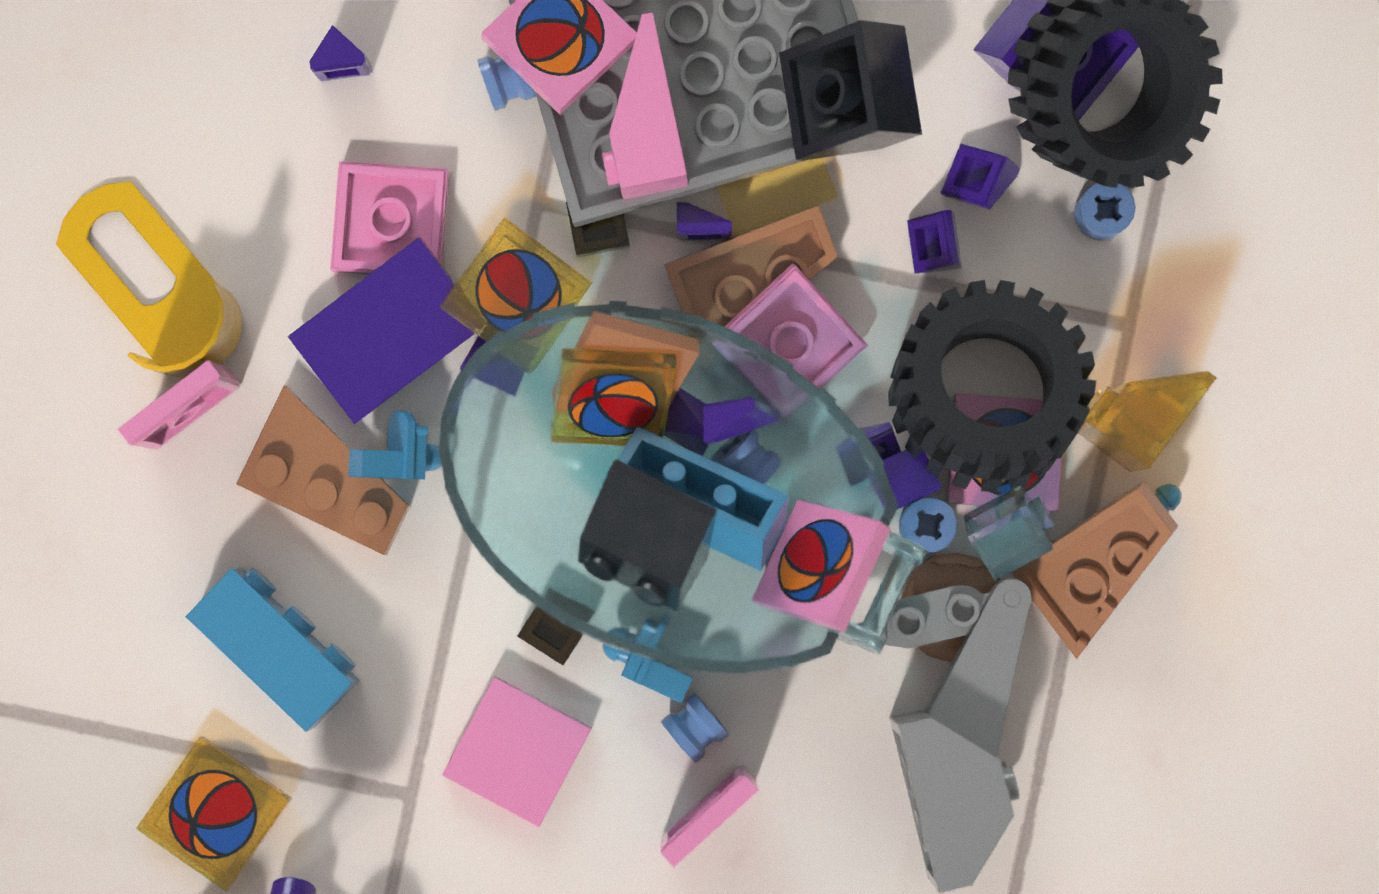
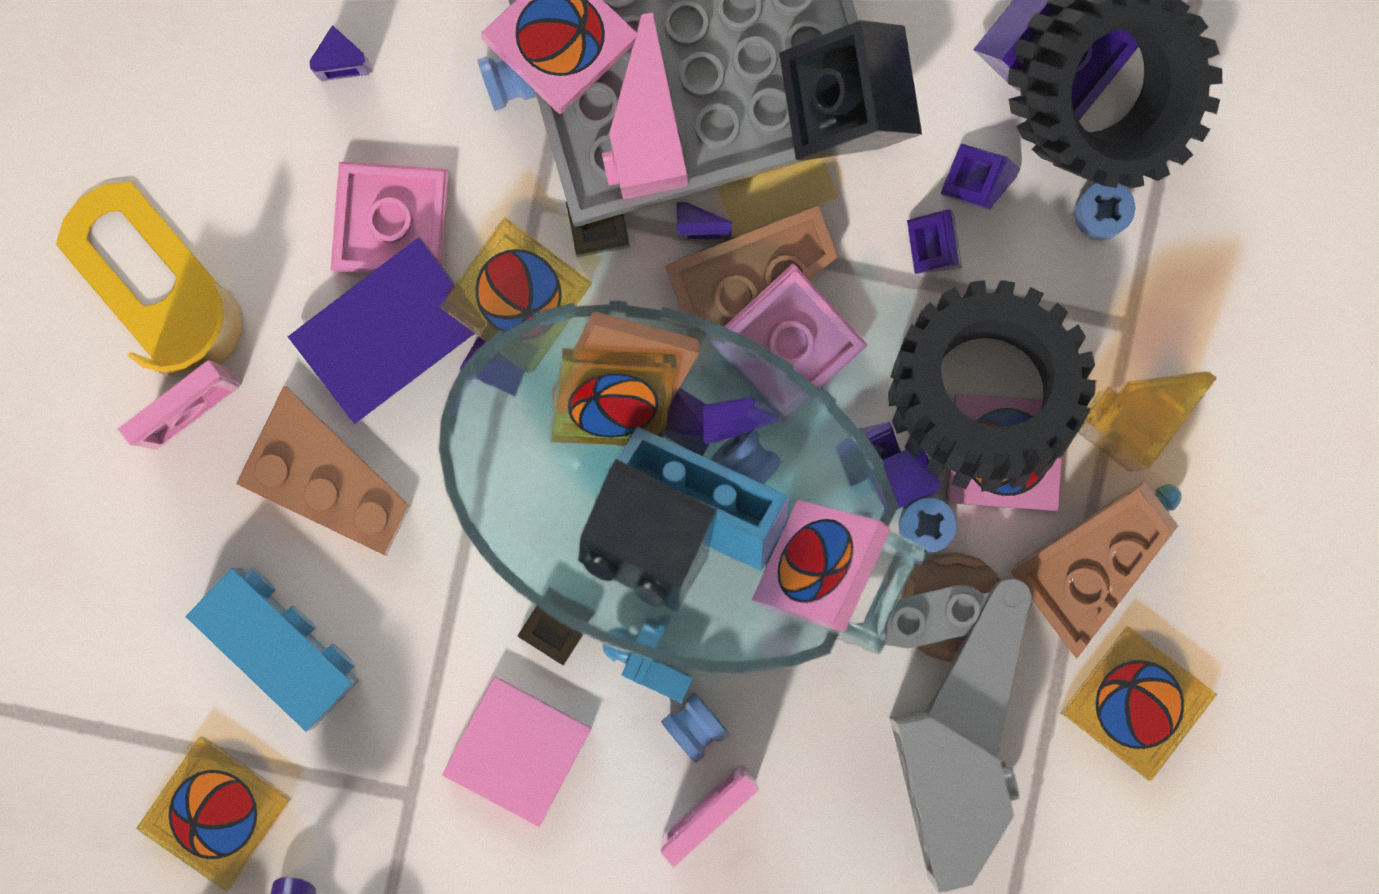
dark azure piece [348,410,445,480] -> none
clear light blue brick [964,486,1056,581] -> none
none -> tile [1060,626,1217,782]

